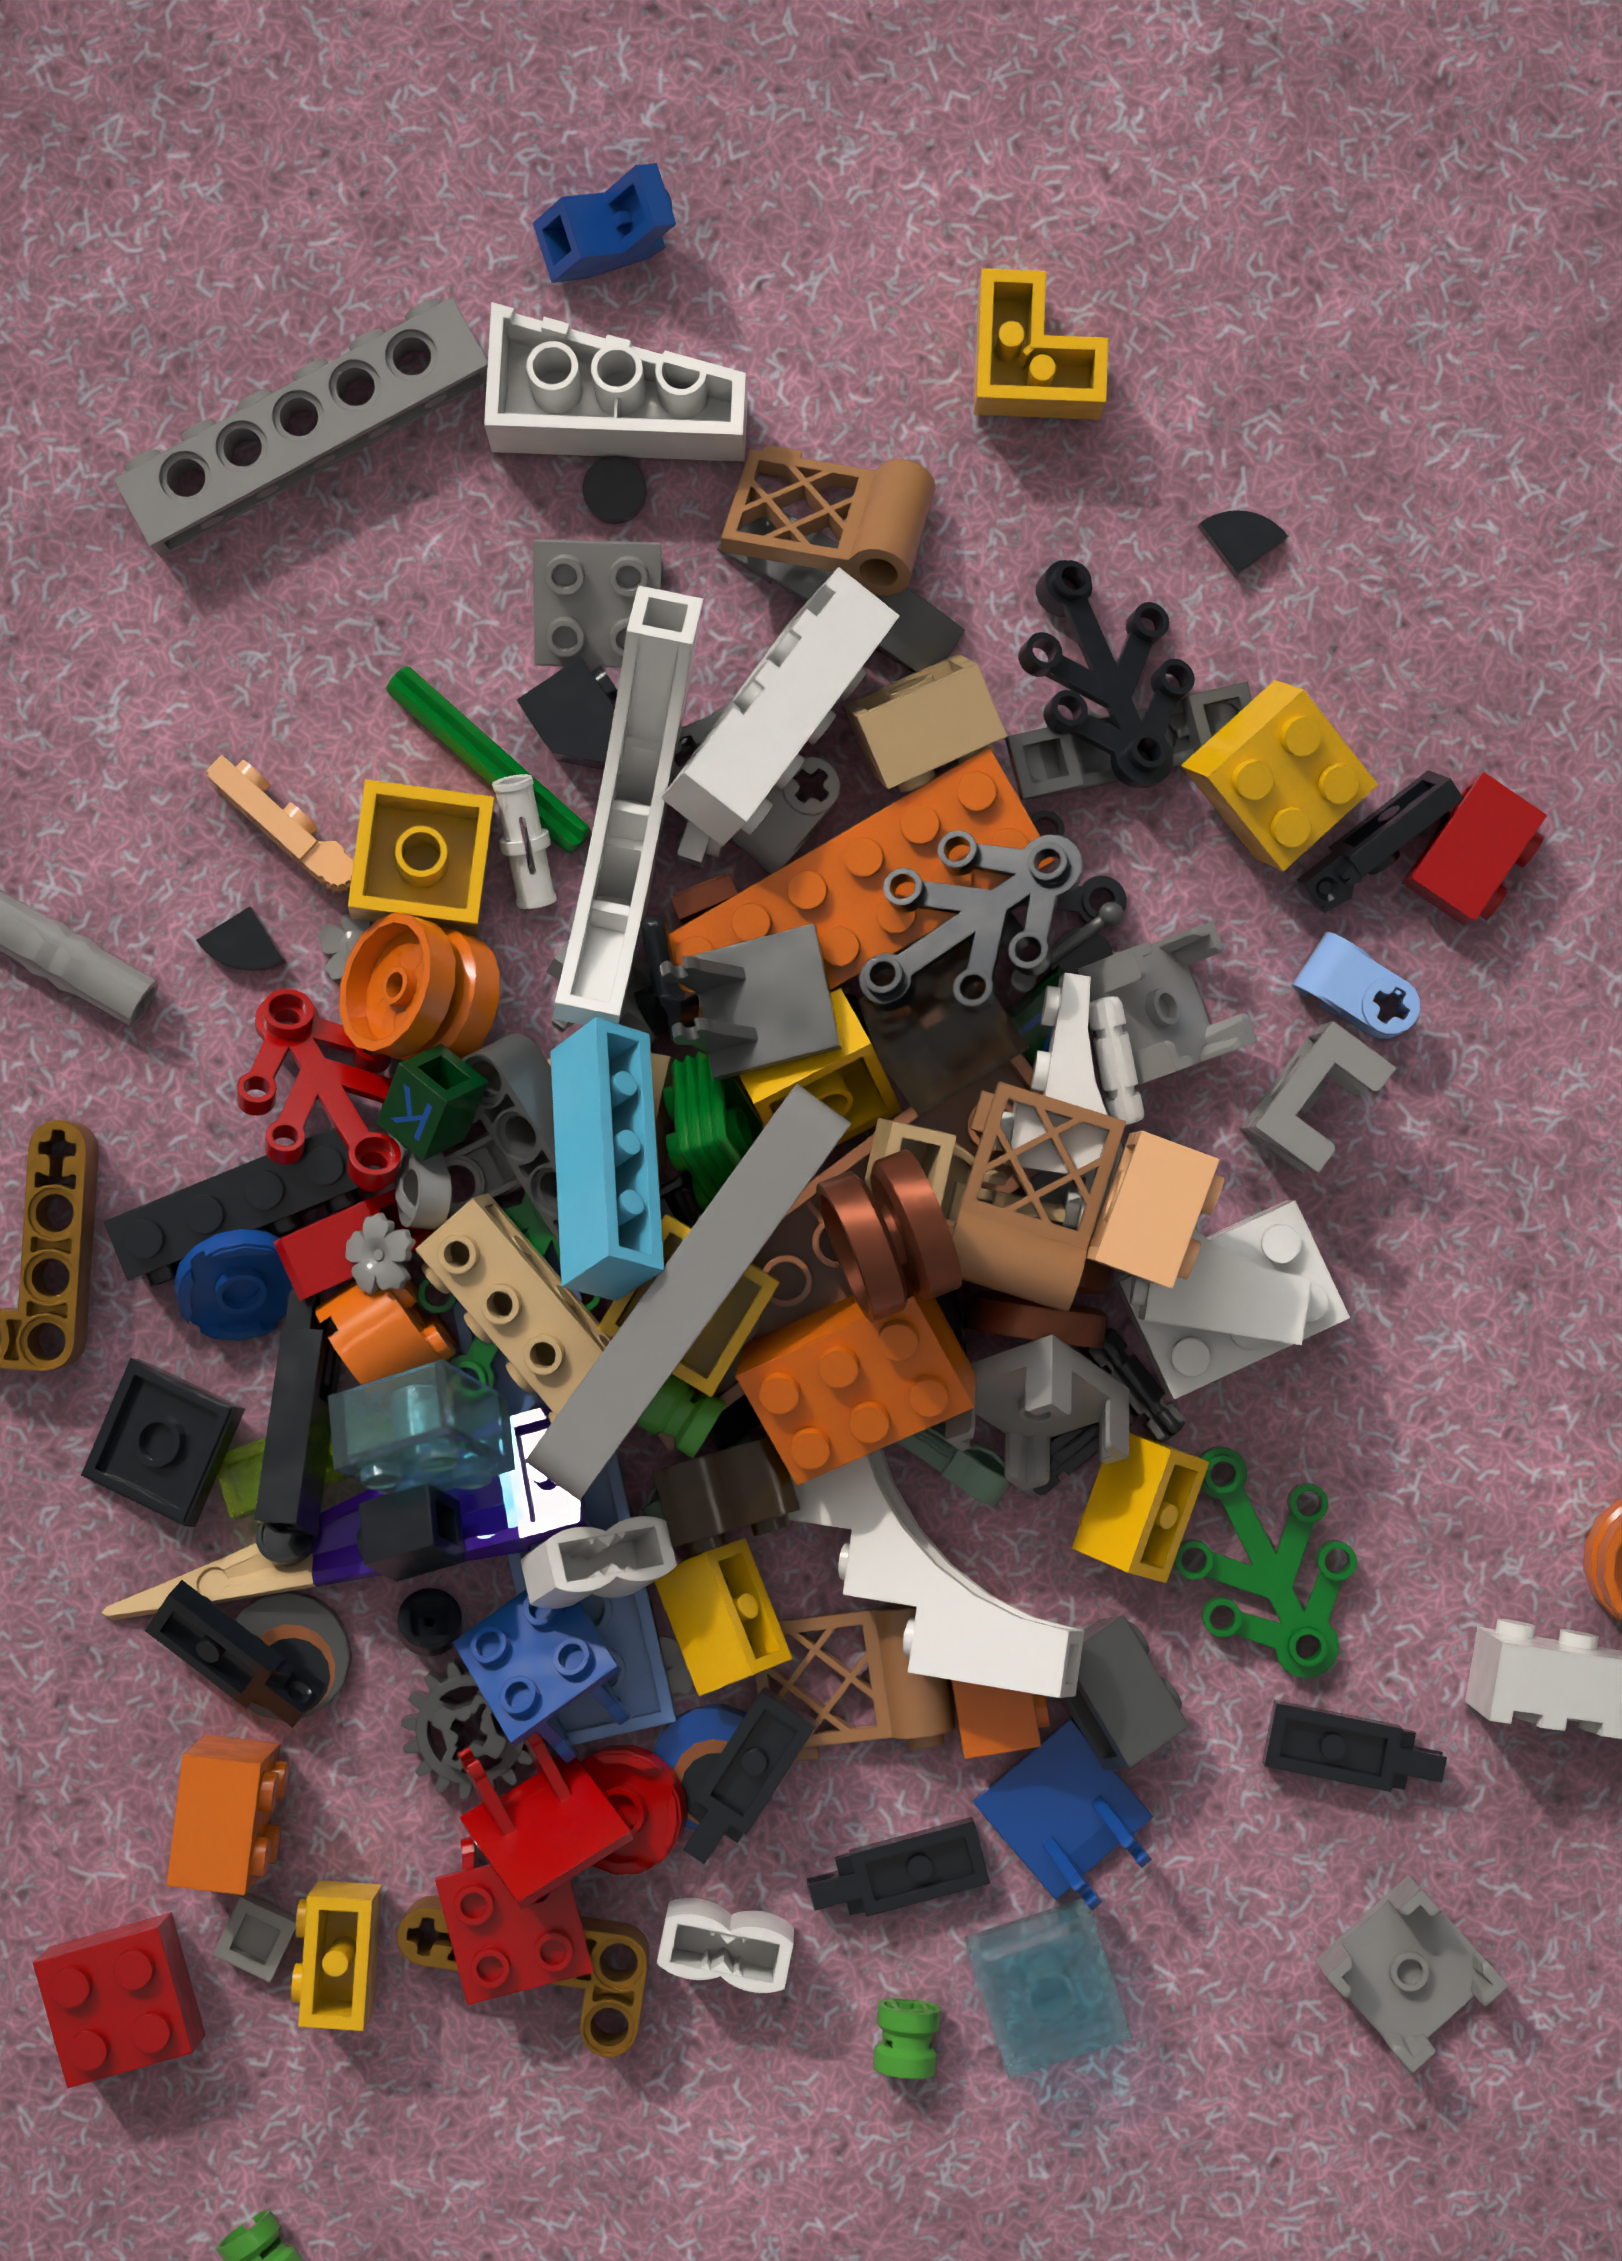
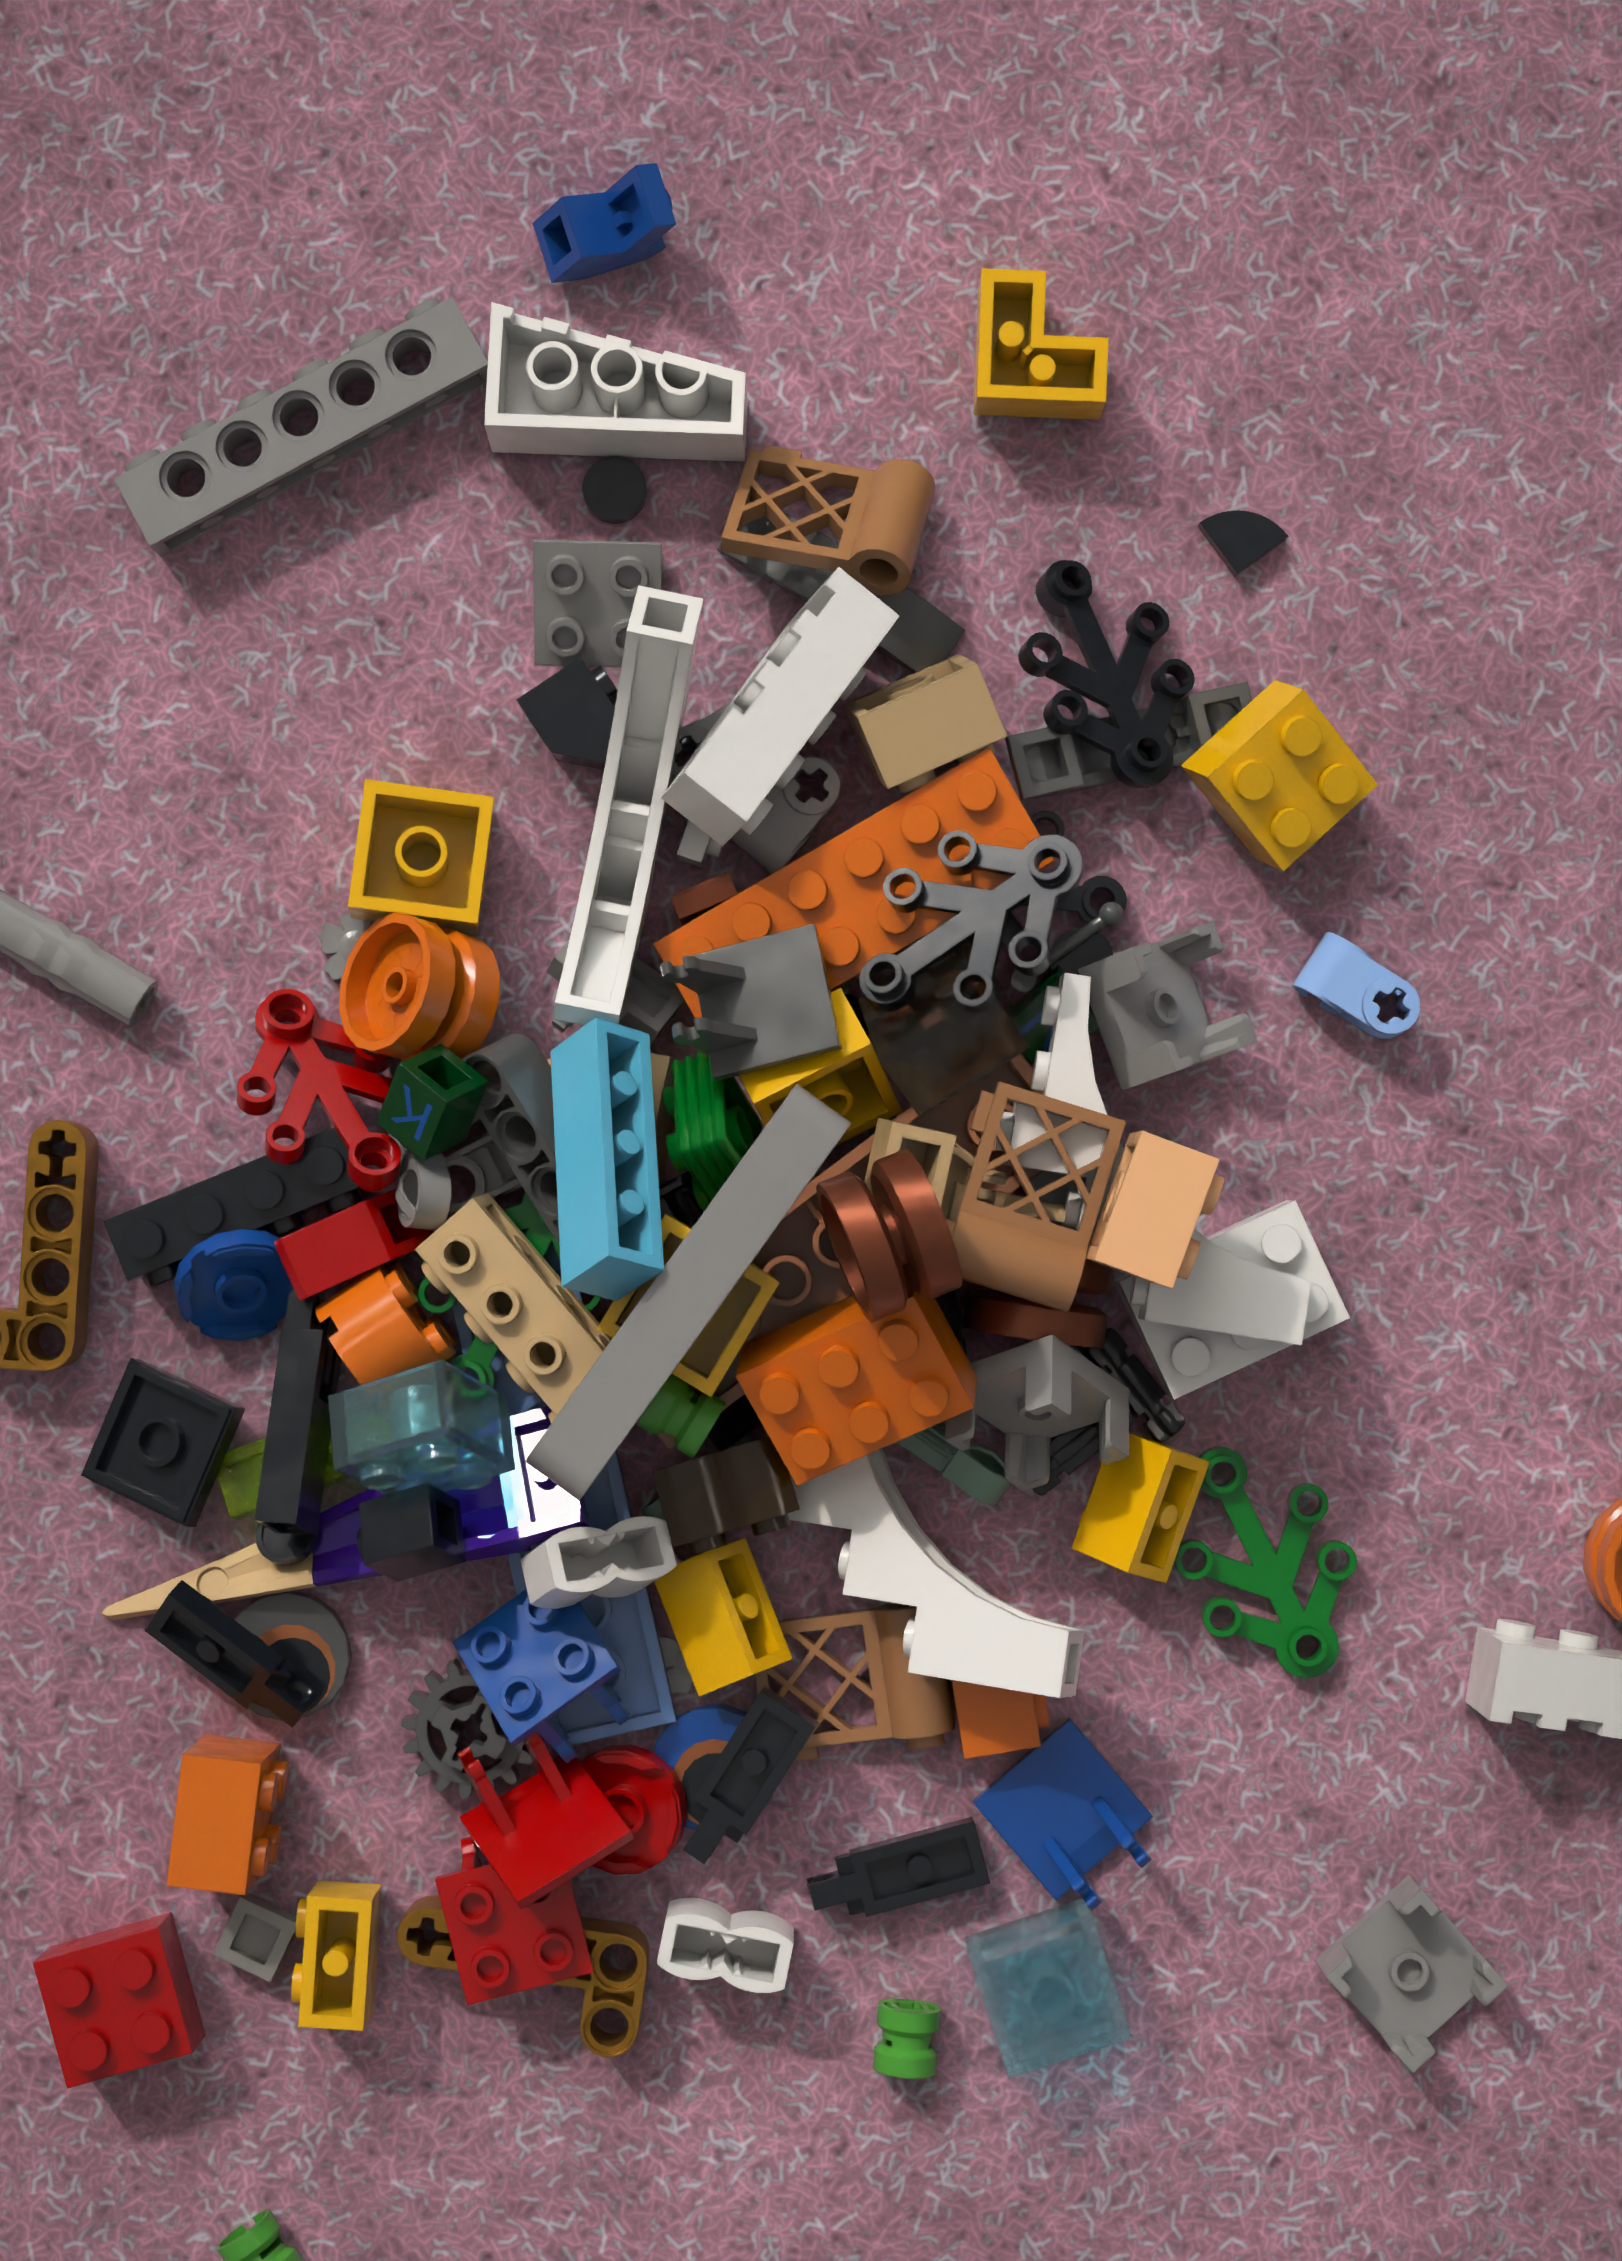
black tile [196,906,286,971] -> none
light nougat hinge [206,755,354,895] -> none
light grey plant [345,1213,416,1294] -> none
green axle [386,666,591,853] -> none
black tile [397,1588,462,1657] -> none
white pin [492,774,557,909] -> none
black bar [634,916,700,1040] -> none
dark grey piece [1062,1615,1189,1770] -> none
white axle [1089,996,1144,1125] -> none
light grey panel [1239,1021,1396,1174] -> none
black hinge [1262,1700,1447,1792] -> none
black hinge [1296,770,1464,913] -> none
red brick [1401,772,1547,926] -> none

